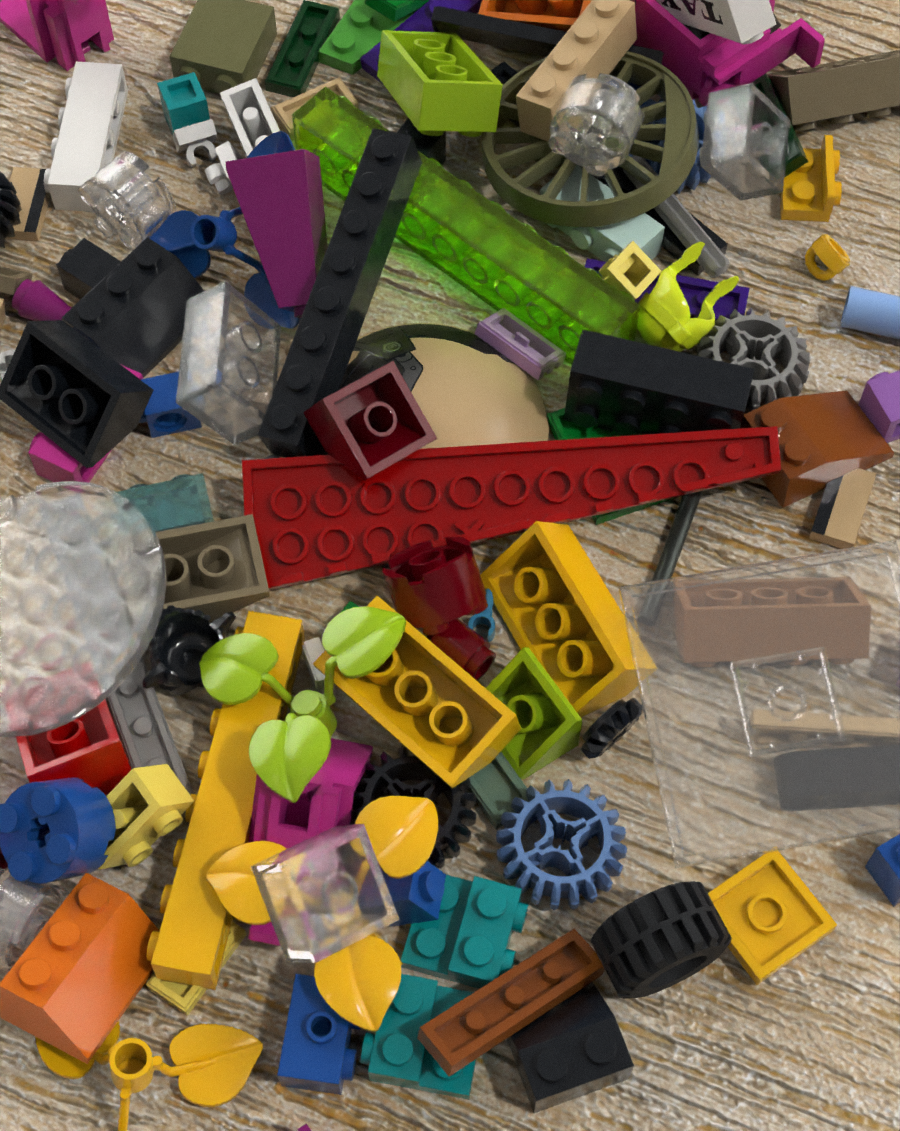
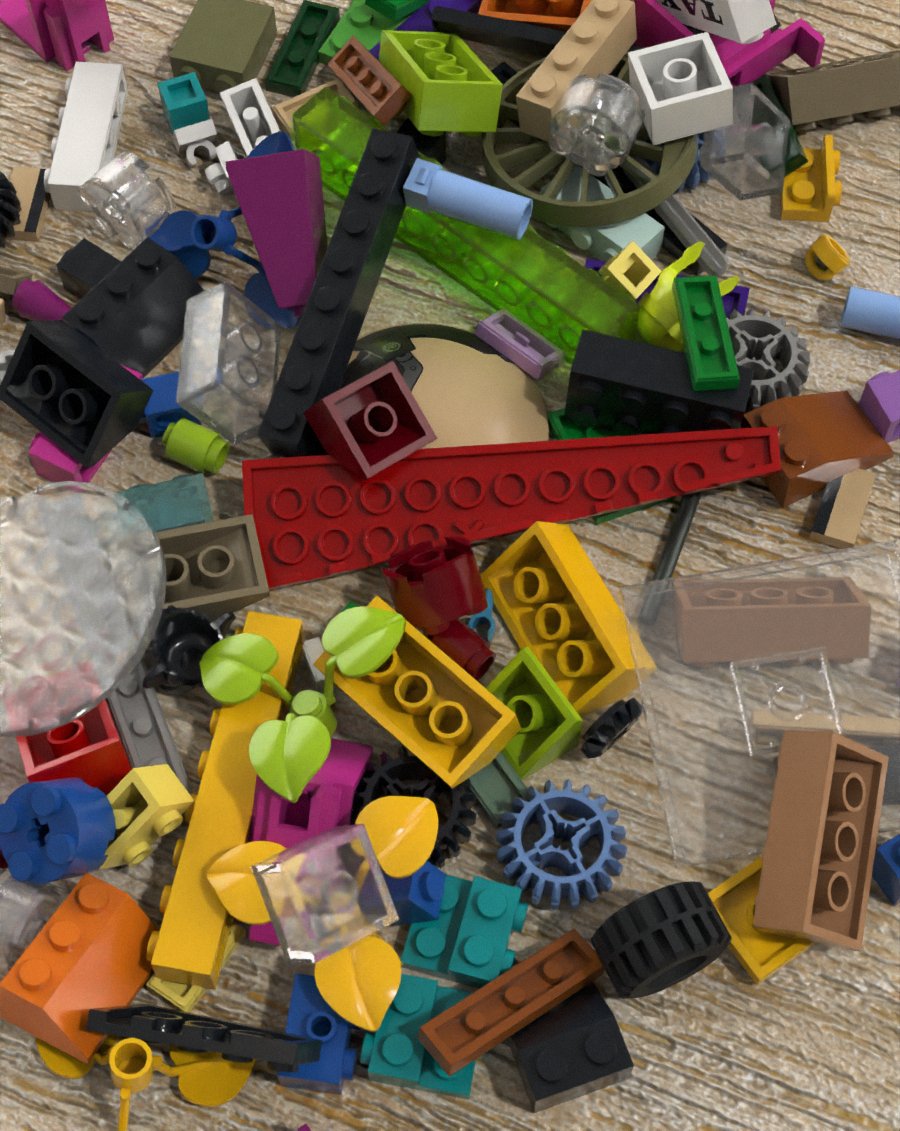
none -> black wing [86,1004,322,1073]
none -> lime brick [162,418,230,474]
none -> dark orange plate [327,36,412,126]
none -> light blue piece [403,158,533,240]
none -> white brick [628,32,733,145]
none -> green tile [672,275,740,391]
none -> medium nougat slope [753,730,889,952]

